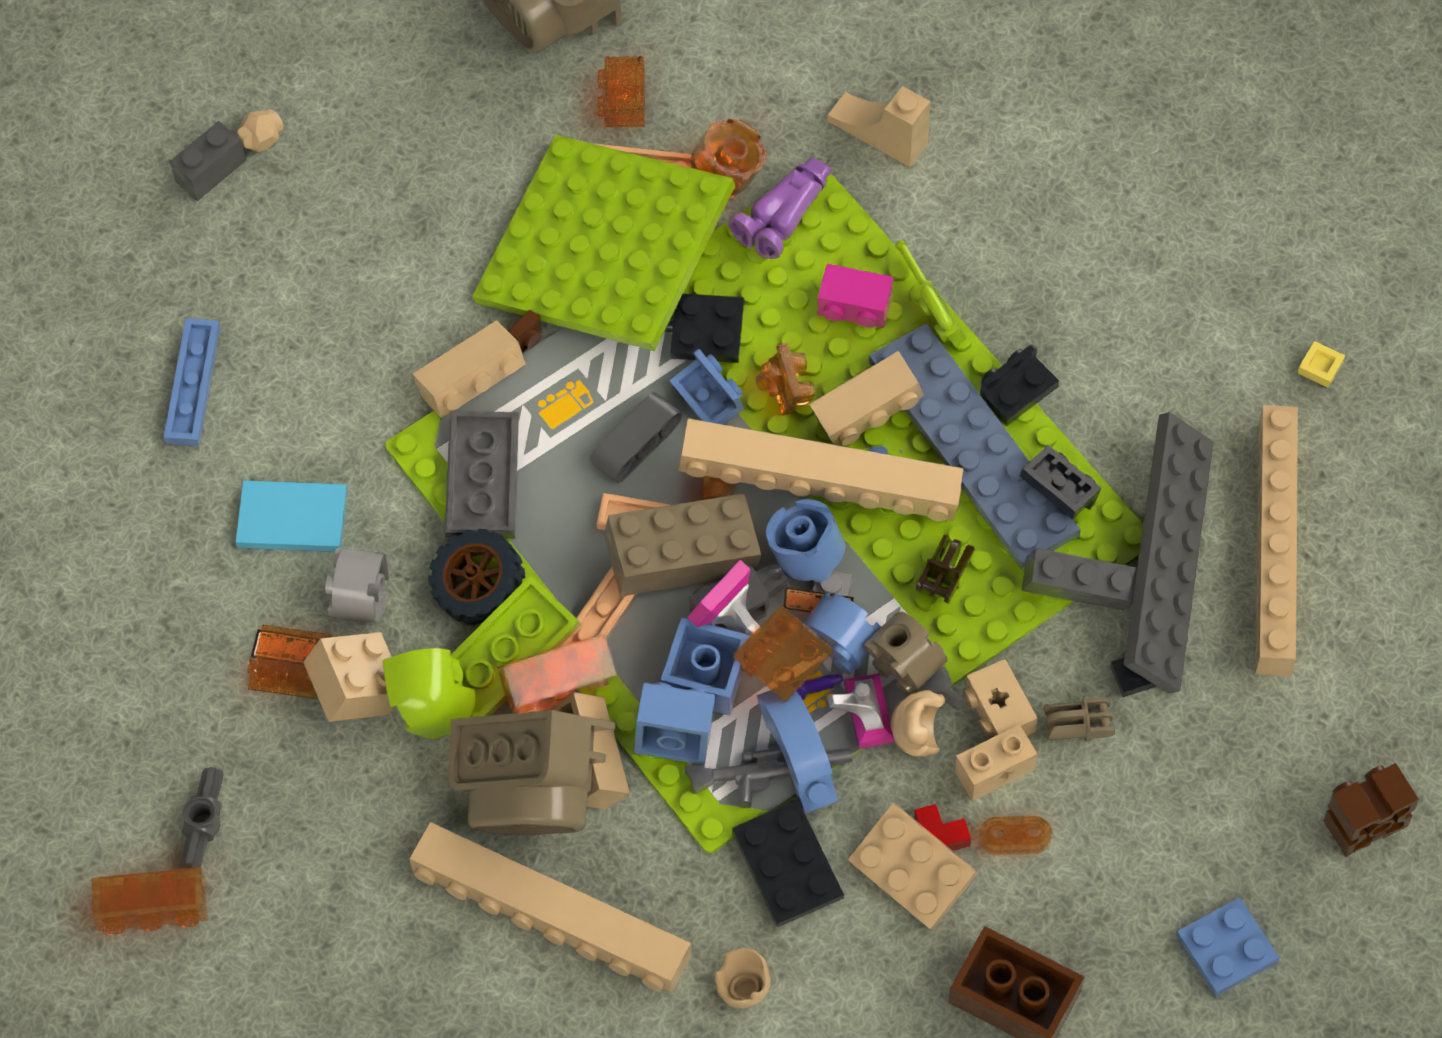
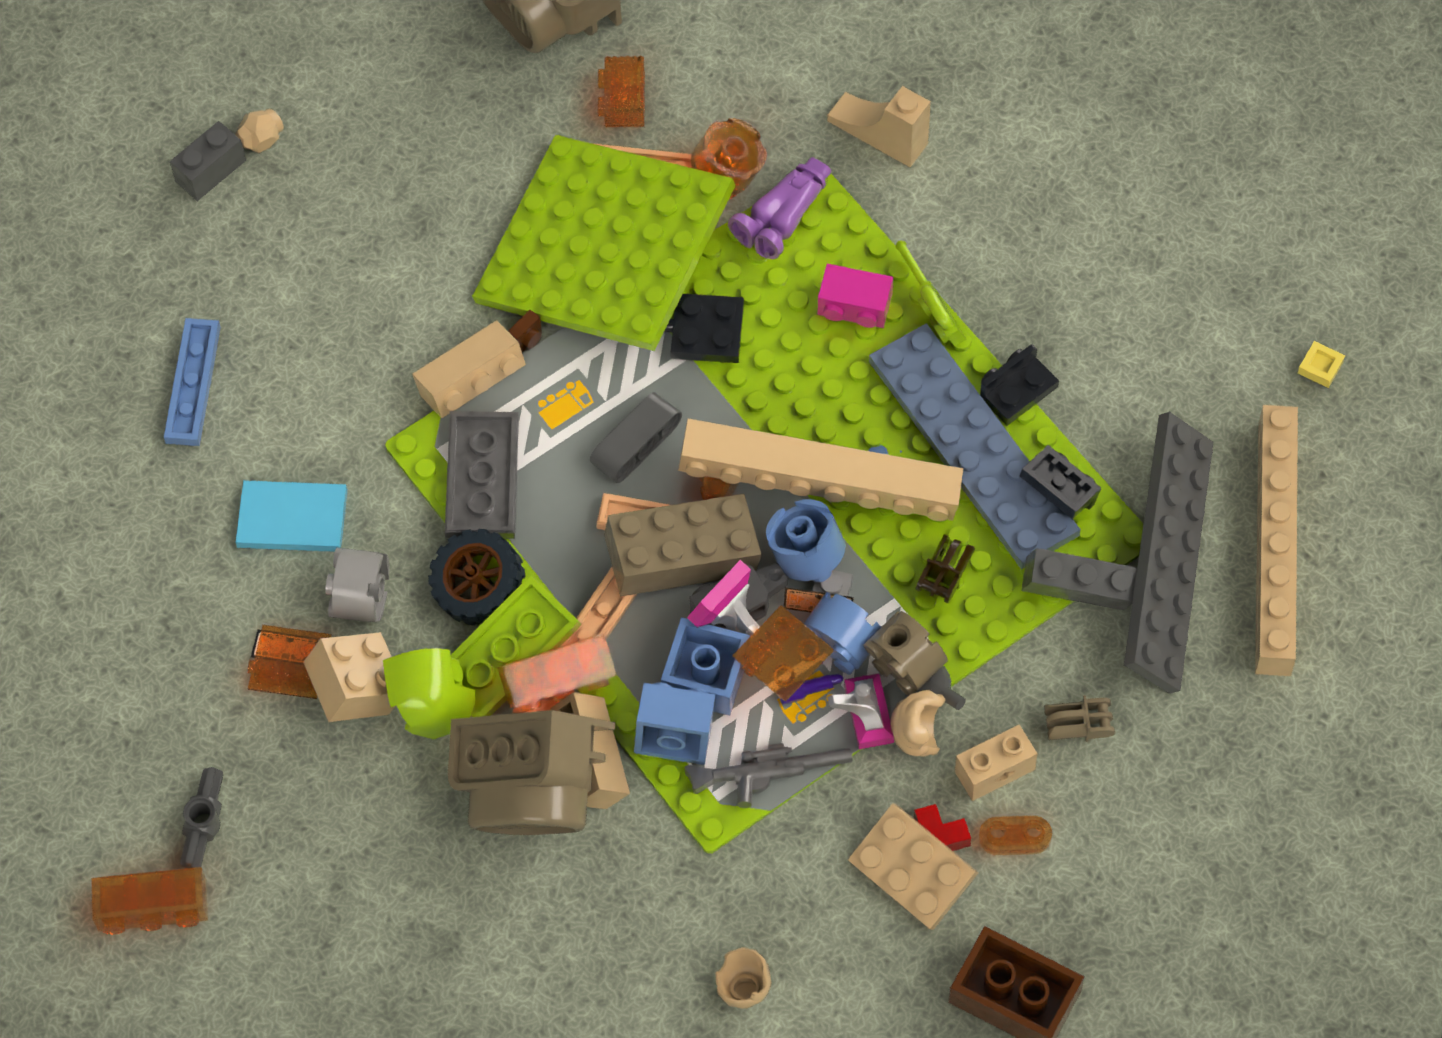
tan brick [409,822,692,993] -> none
medium blue bracket [669,349,744,425] -> none
black plate [732,800,844,927] -> none
clear orange hips [755,344,816,415] -> none
medium blue arch [756,683,838,813] -> none
tan brick [809,351,924,446] -> none
tan brick [963,659,1038,740] -> none
black plate [1110,657,1156,697] -> none
medium blue plate [1176,897,1280,997] -> none
reddish brown brick [1323,763,1419,857] -> none

